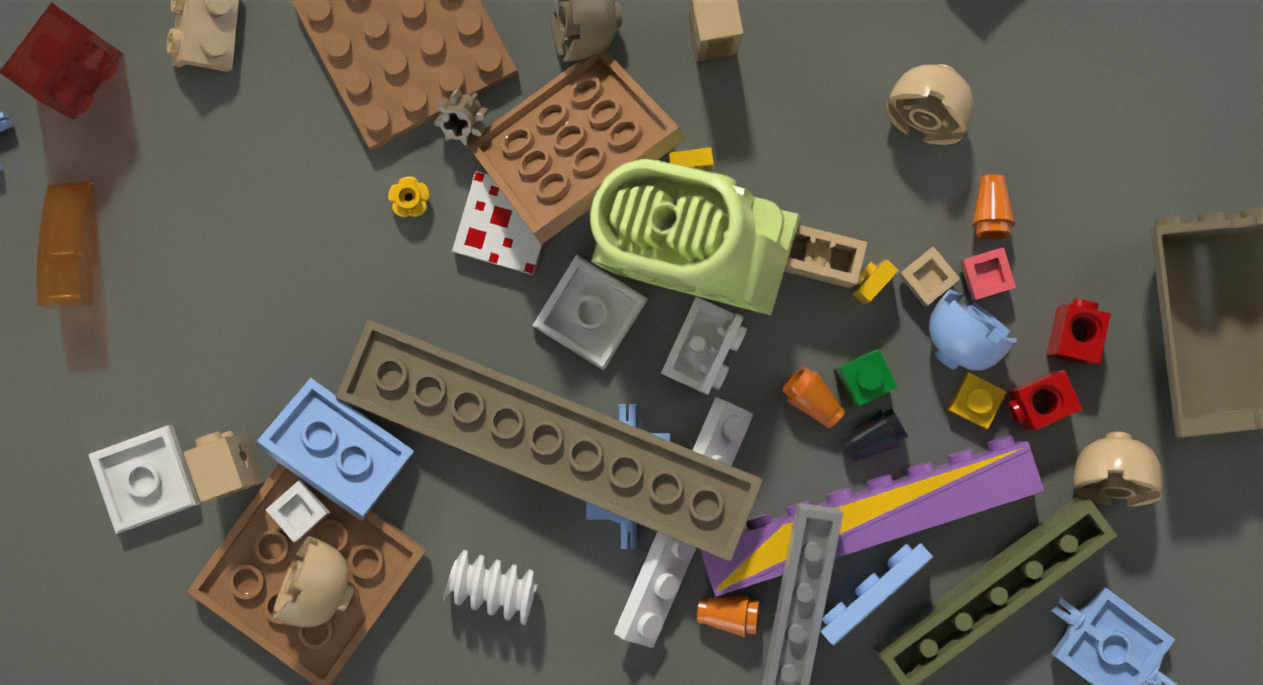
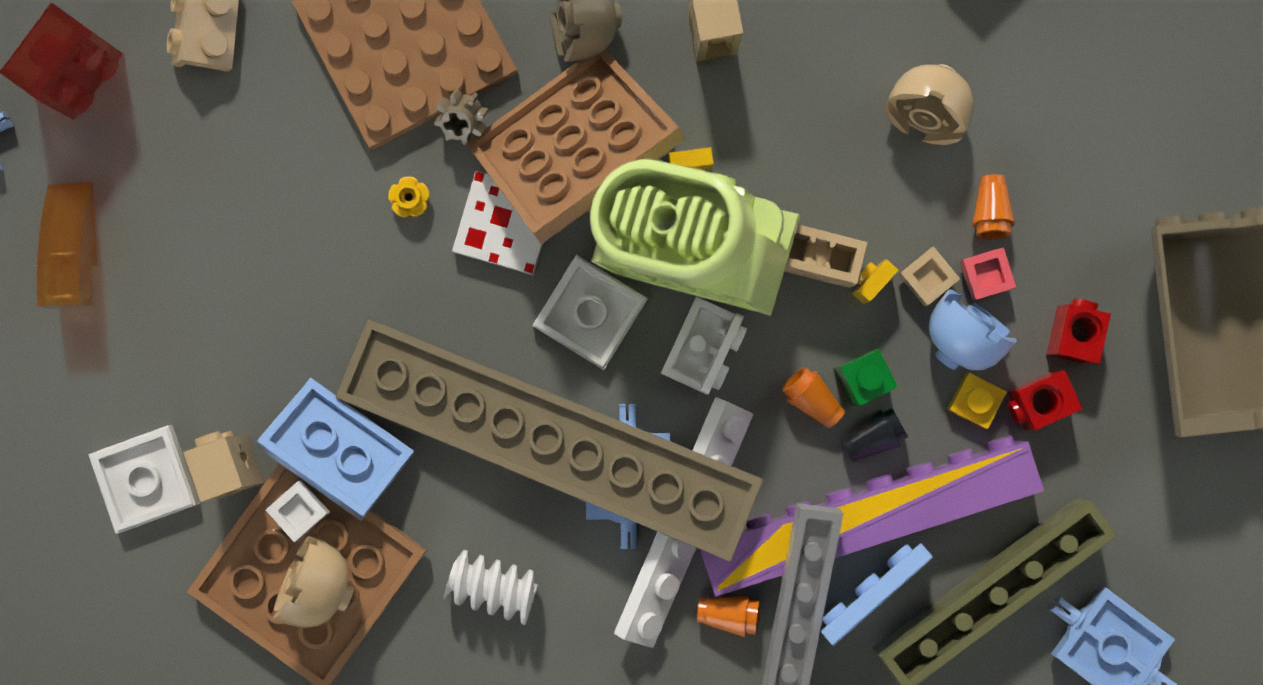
tan cylinder [1073,432,1164,506] -> none

